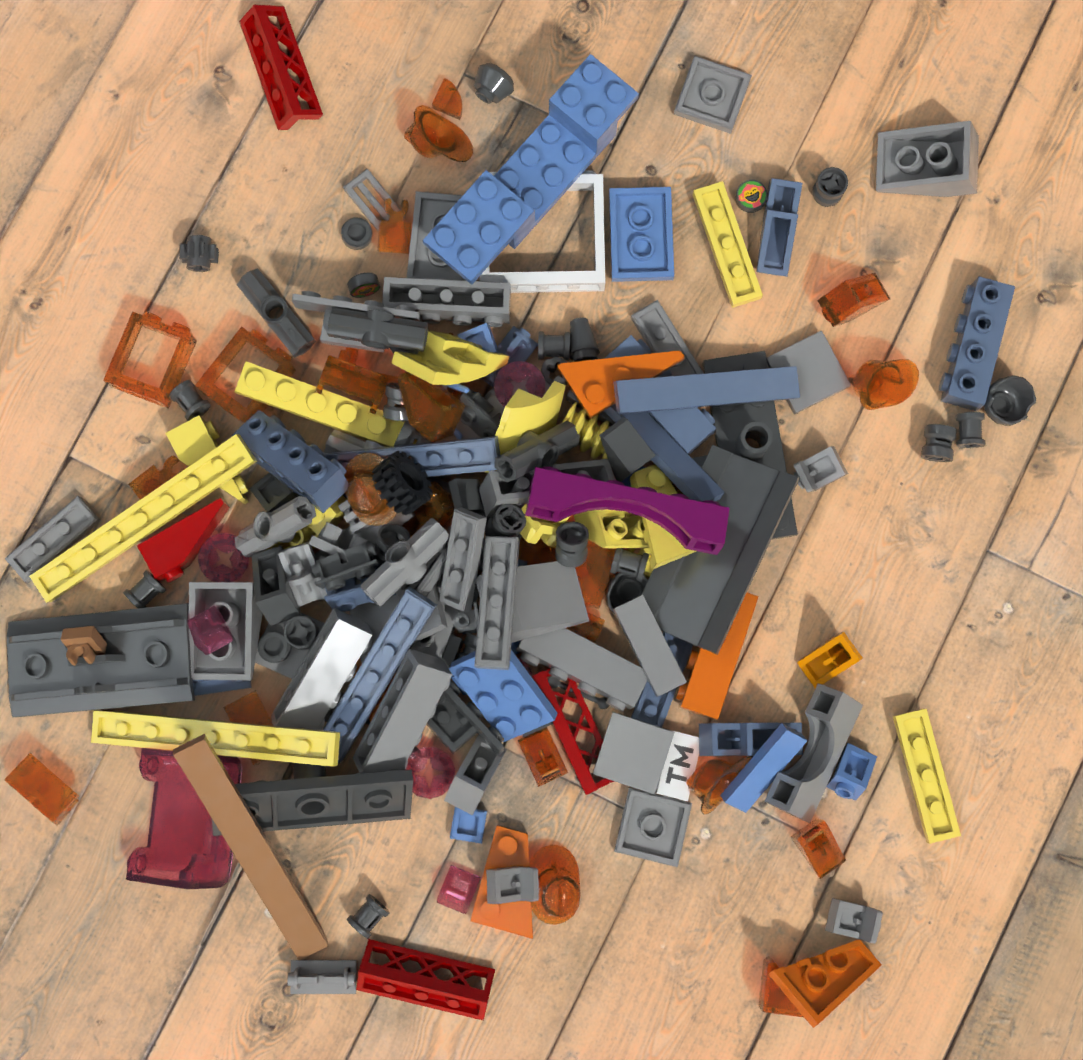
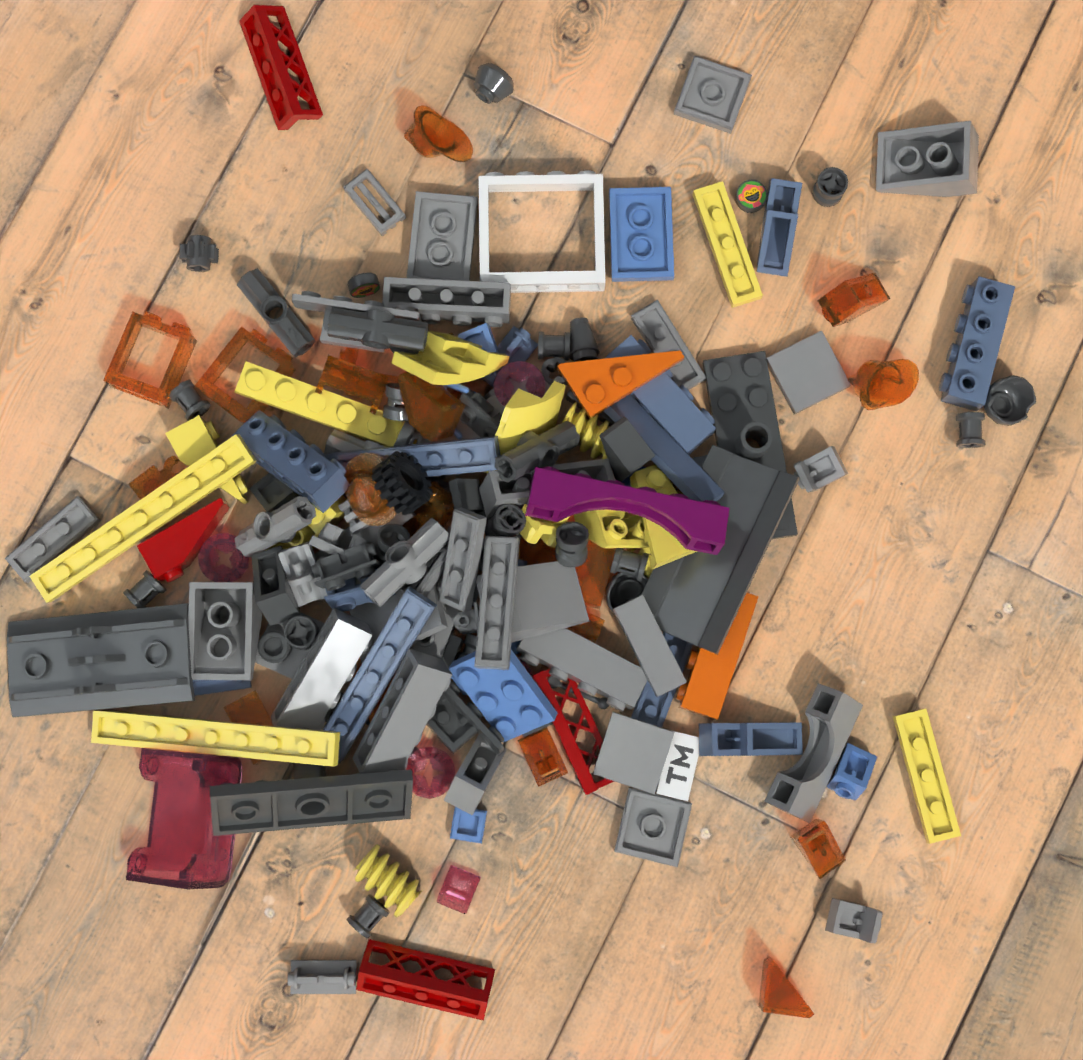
clear orange hinge [4,753,79,826] -> none
medium nougat tile [60,626,107,665] -> none
medium nougat tile [173,734,328,961] -> none
clear pink slope [187,605,233,655] -> none
dark grey tile [341,218,372,250] -> none
clear orange plate [377,198,412,254] -> none
medium blue bracket [422,54,639,285] -> none
clear orange tile [432,78,463,120] -> none
orange wing [470,825,533,939] -> none
light grey bracket [486,866,539,904] -> none
clear orange piece [529,845,581,925] -> none
sand blue tile [613,366,800,414] -> none
clear orange piece [687,756,753,815] -> none
medium blue tile [720,723,808,813] -> none
orange wing [768,939,882,1028] -> none
light orange slope [797,632,863,689] -> none
dark grey wheel [921,424,957,462] -> none
none -> light yellow piece [353,844,424,917]

